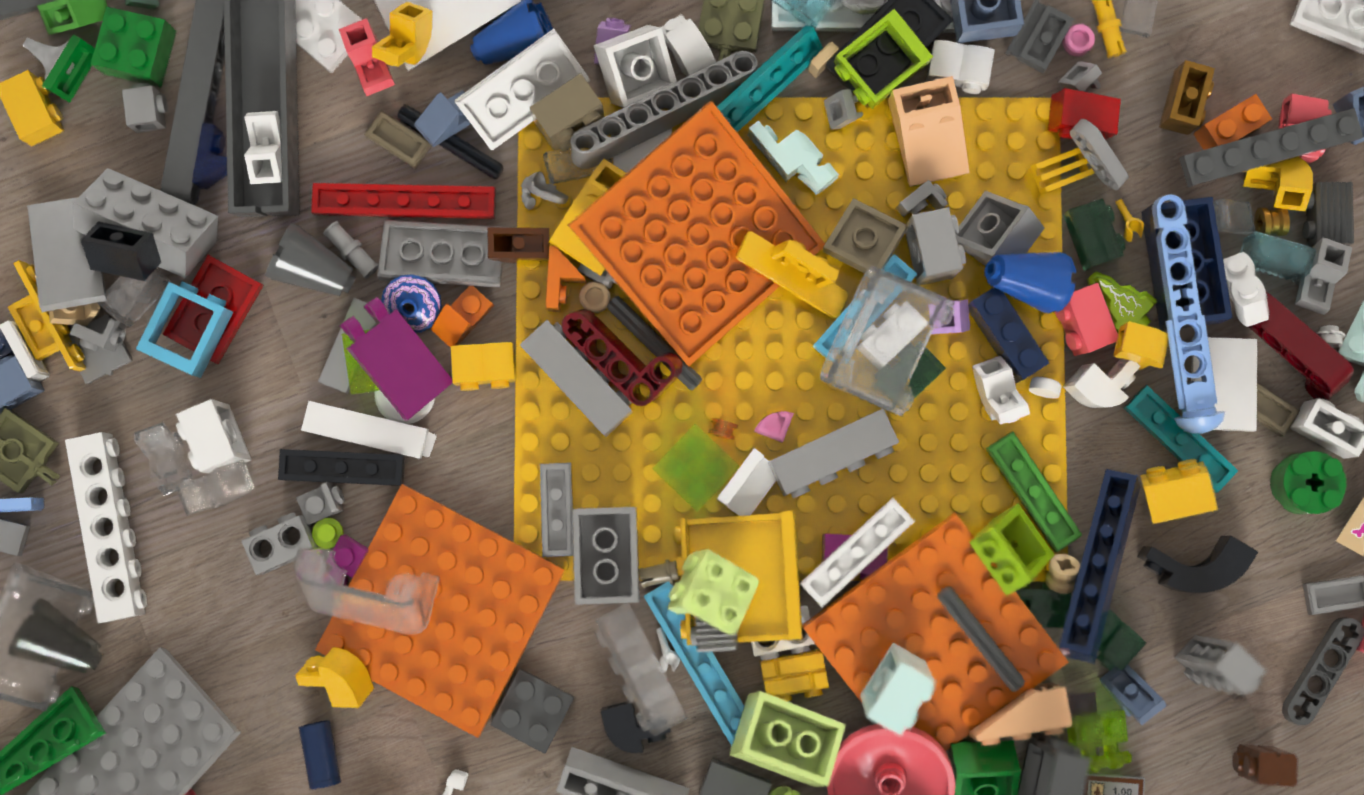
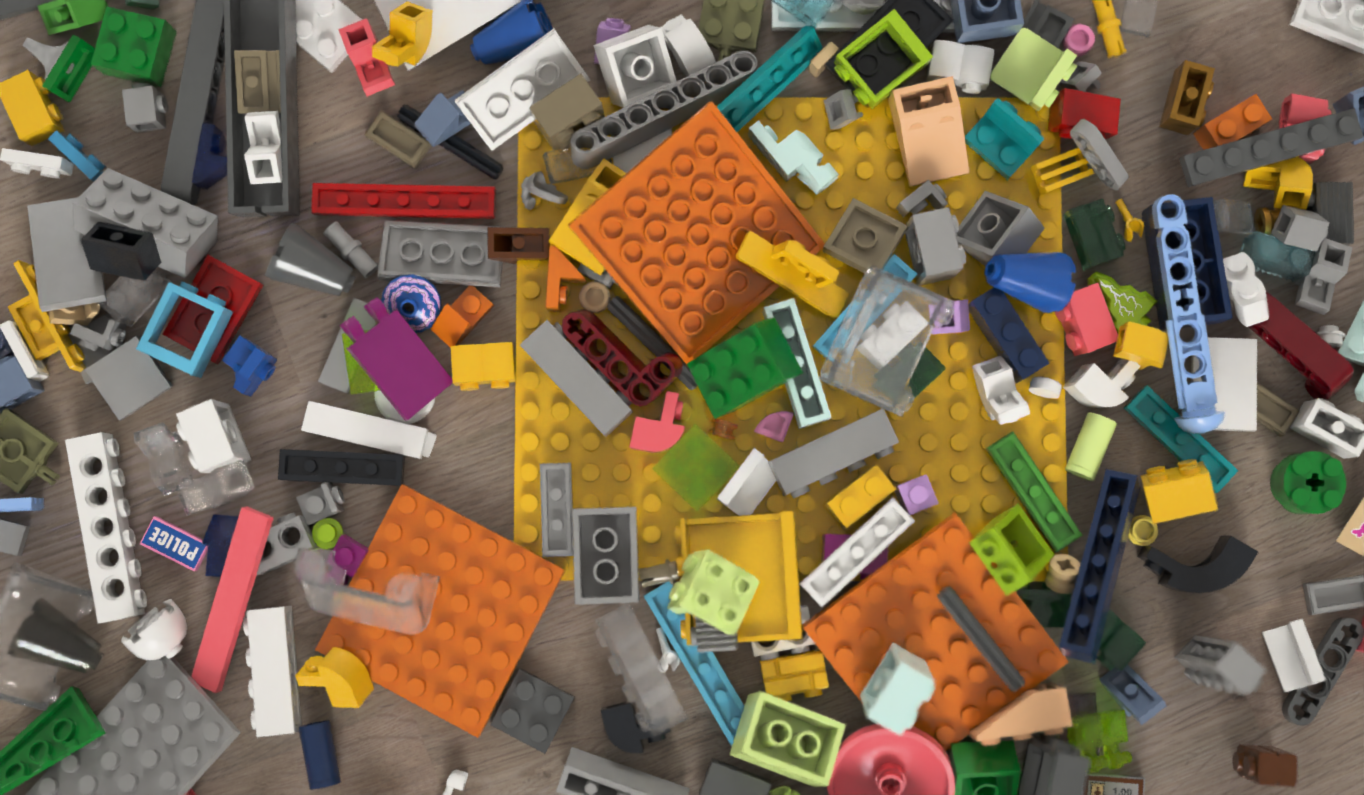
none -> white plate [0,148,74,178]
none -> dark azure plate [48,130,106,181]
none -> light grey tile [84,336,173,421]
none -> white cylinder [121,599,187,660]
none -> tile [140,516,212,571]
none -> coral tile [191,506,274,693]
none -> clear blue slope [202,514,239,577]
none -> blue brick [222,335,278,397]
none -> dark tan plate [234,50,281,114]
none -> white brick [243,605,302,737]
none -> coral brick [630,391,685,453]
none -> green brick [687,317,803,419]
none -> light aqua brick [762,298,832,429]
none -> yellow brick [824,465,896,529]
none -> lavender brick [895,474,939,515]
none -> teal bracket [965,98,1044,180]
none -> yellowish green bracket [990,28,1077,111]
none -> yellowish green pin [1065,412,1117,481]
none -> light yellow plate [1128,515,1158,546]
none -> white panel [1262,619,1326,693]
none -> light grey brick [1271,205,1330,251]

